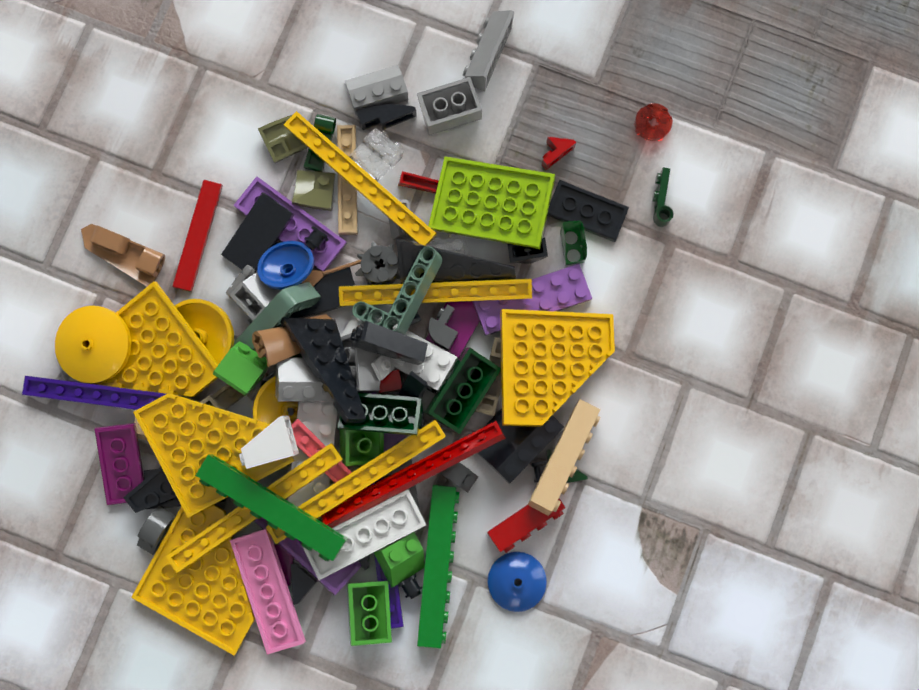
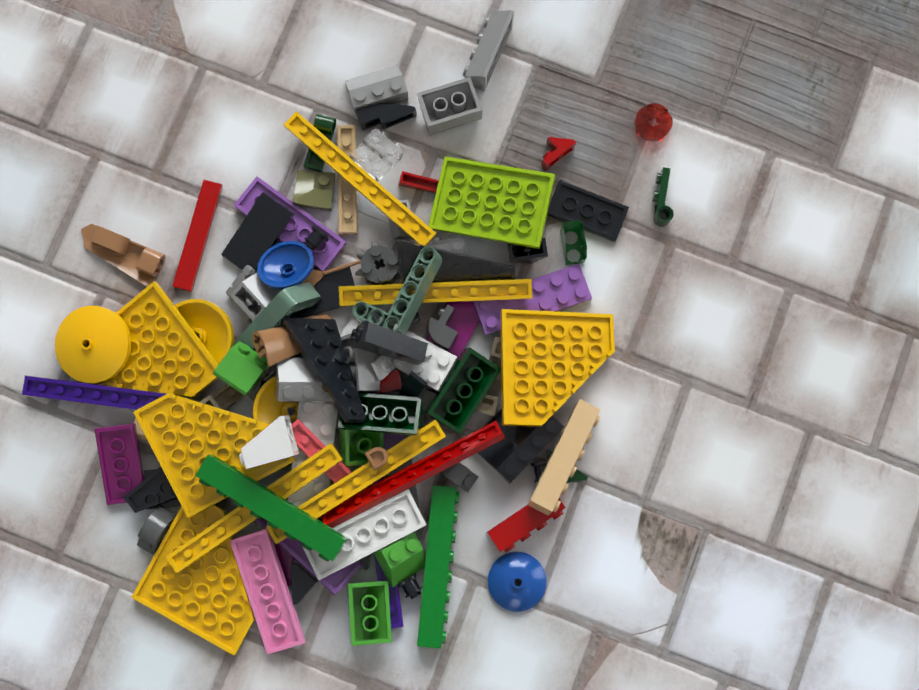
olive plate [258,115,308,163] -> none
none -> medium nougat tile [365,447,388,471]

